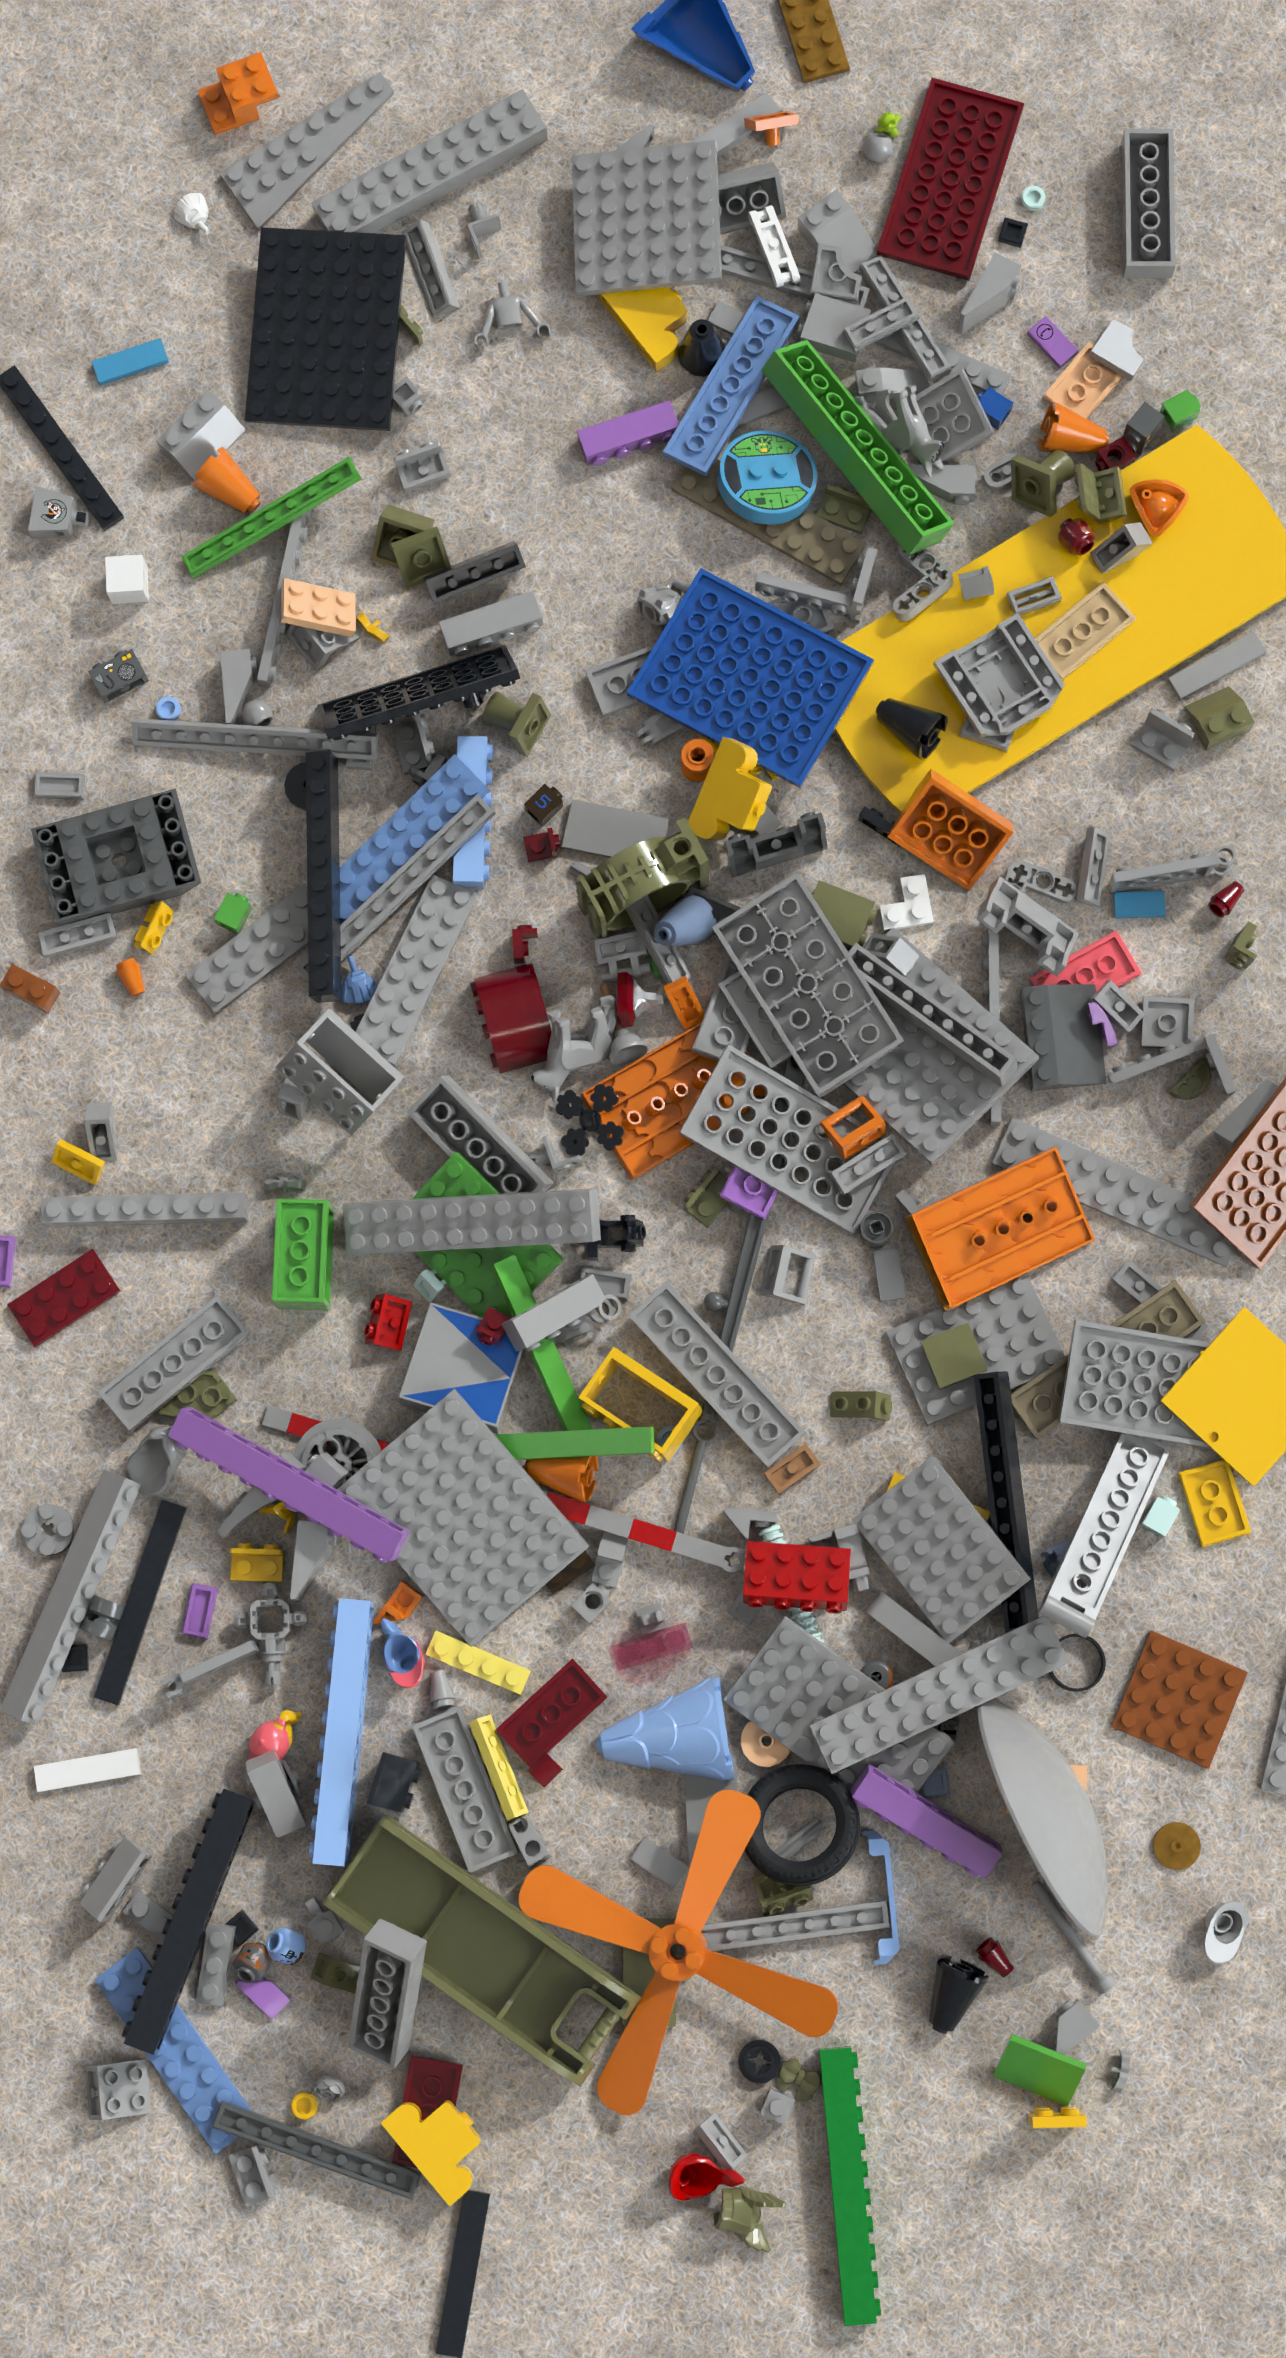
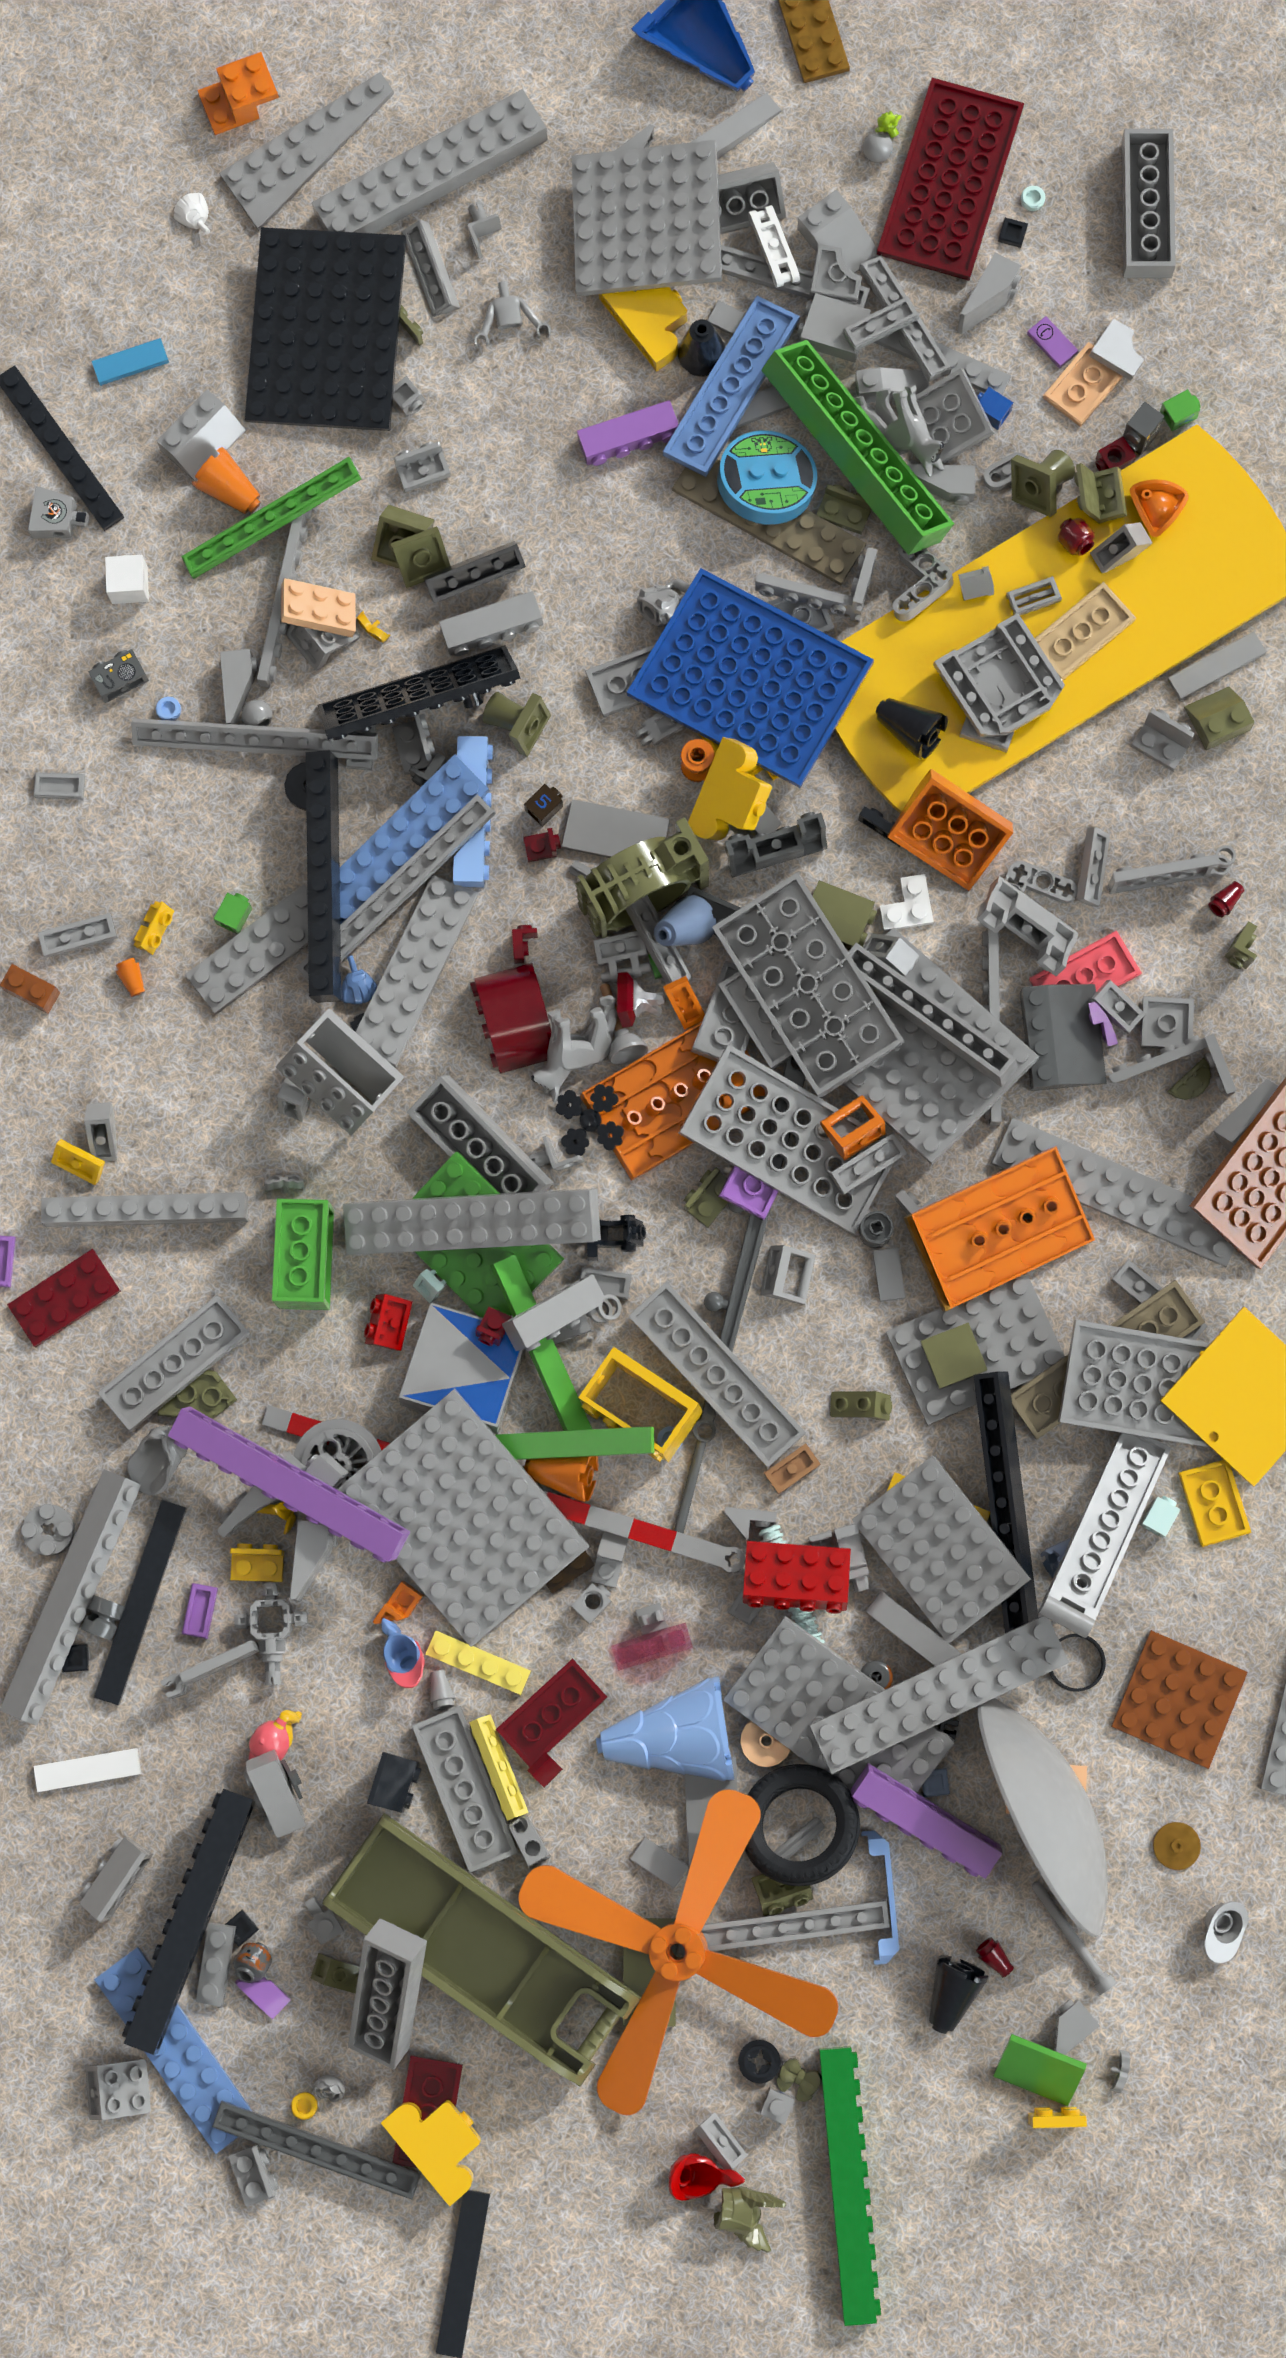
dark grey slope [31,788,201,924] -> none
light grey plate [123,1890,174,1942] -> none
light blue head [266,1927,306,1965] -> none
light blue brick [309,1598,375,1866] -> none
orange tile [744,111,799,146] -> none
orange cone [1038,402,1109,453] -> none
dark azure tile [1113,891,1166,919] -> none

